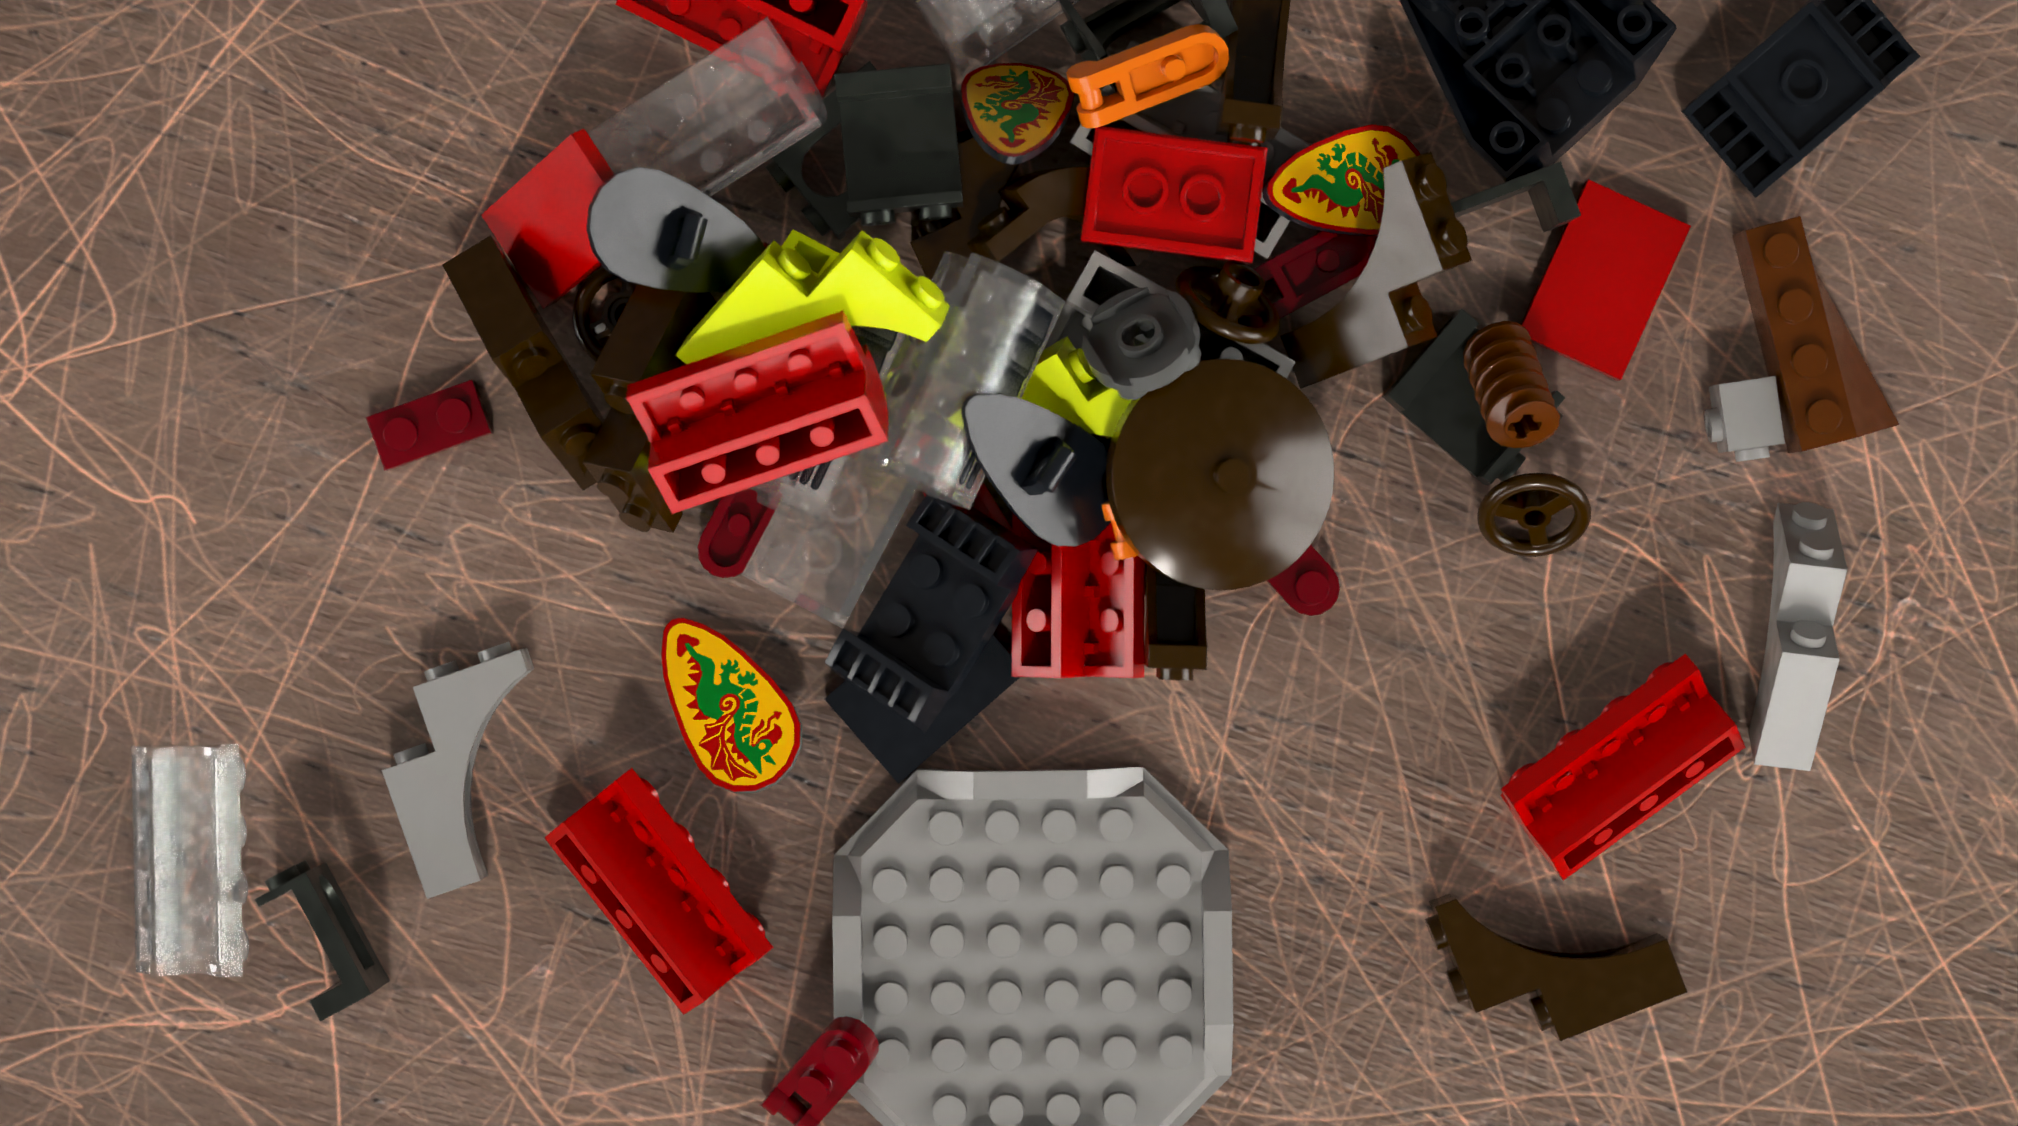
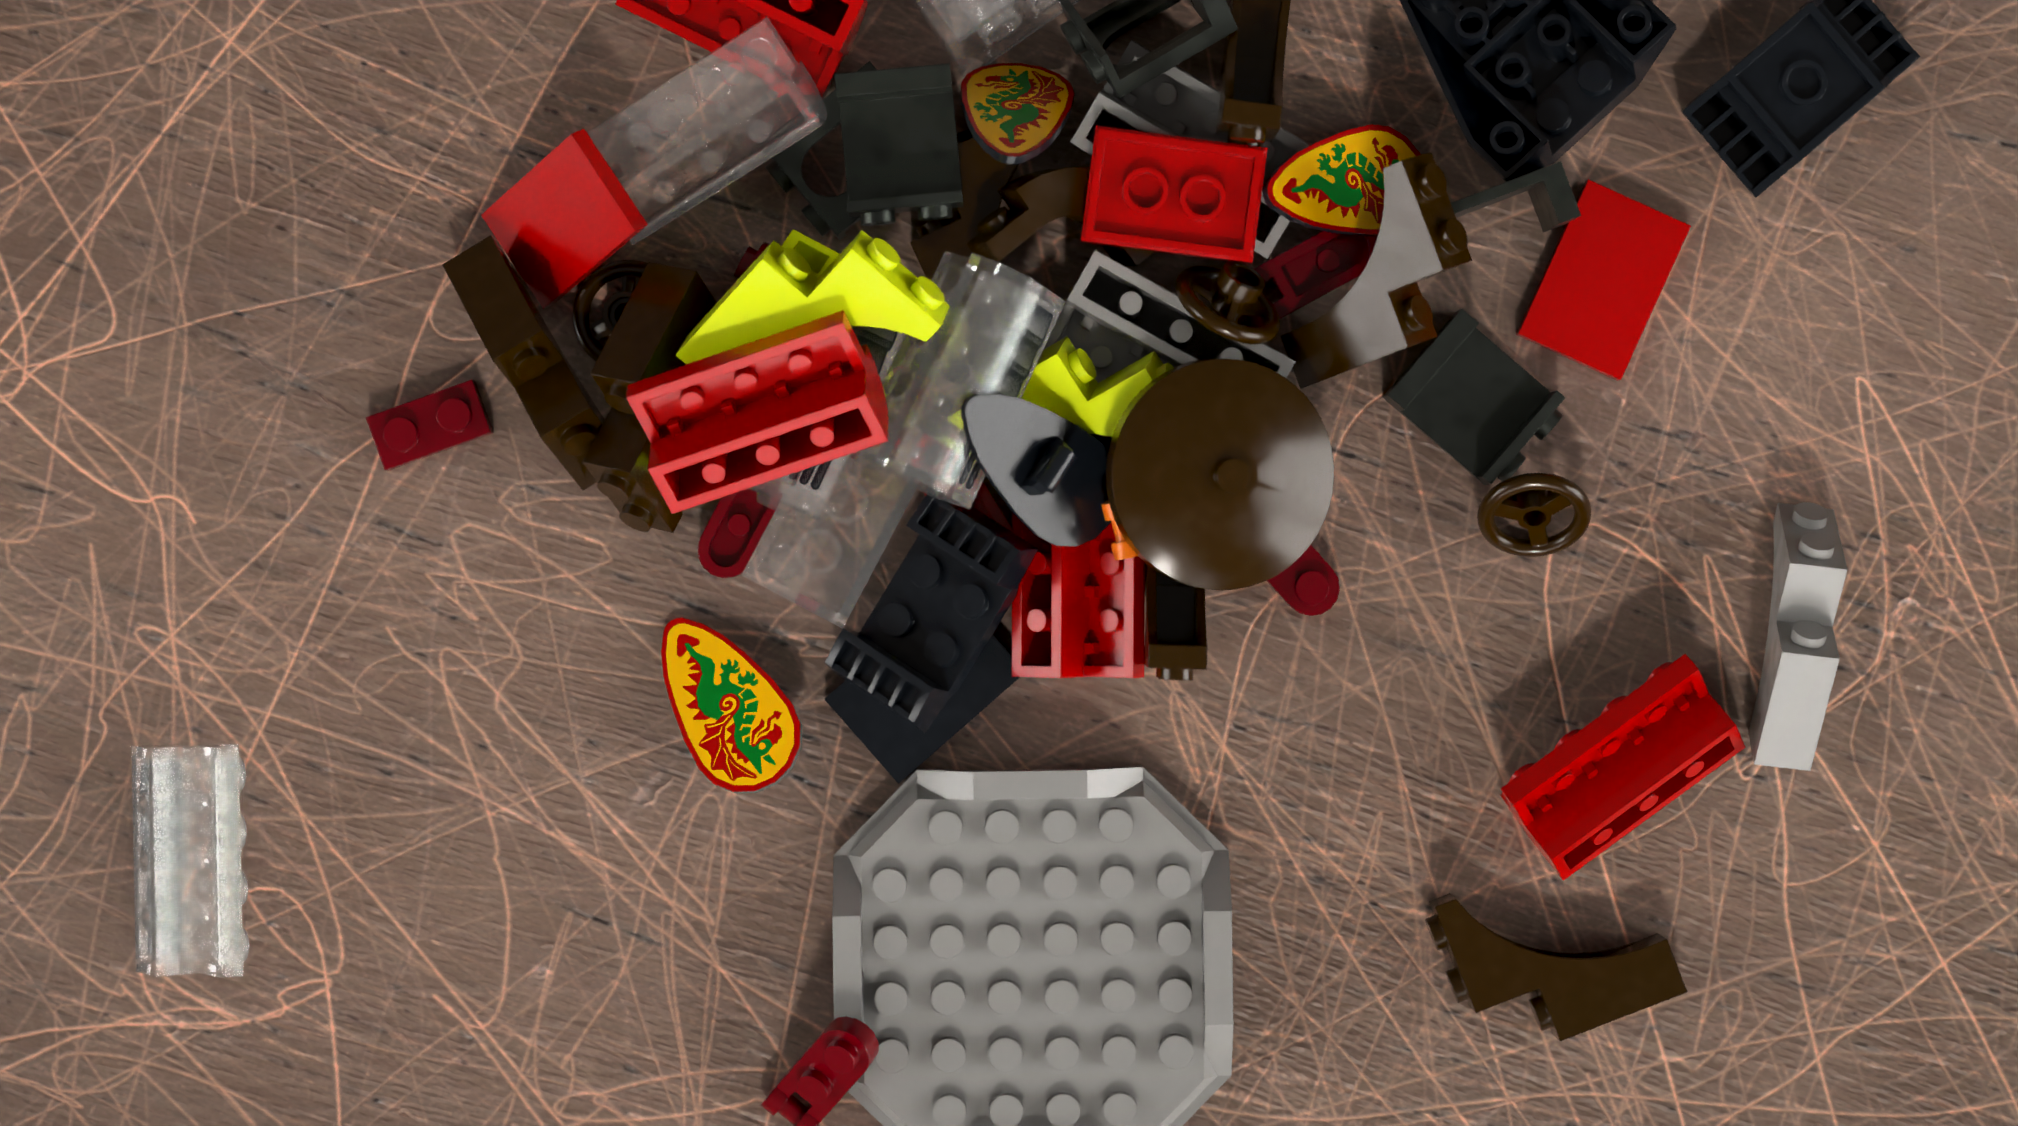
pearl dark grey panel [255,860,390,1021] -> none
light grey arch [382,642,534,899] -> none
red brick [544,768,774,1015] -> none
shield [586,167,766,293] -> none
orange plate [1066,24,1229,128] -> none
dark grey plate [1082,287,1201,400] -> none
reddish brown piece [1463,321,1560,448] -> none
light grey brick [1704,376,1785,462] -> none
reddish brown wedge [1732,216,1899,453] -> none

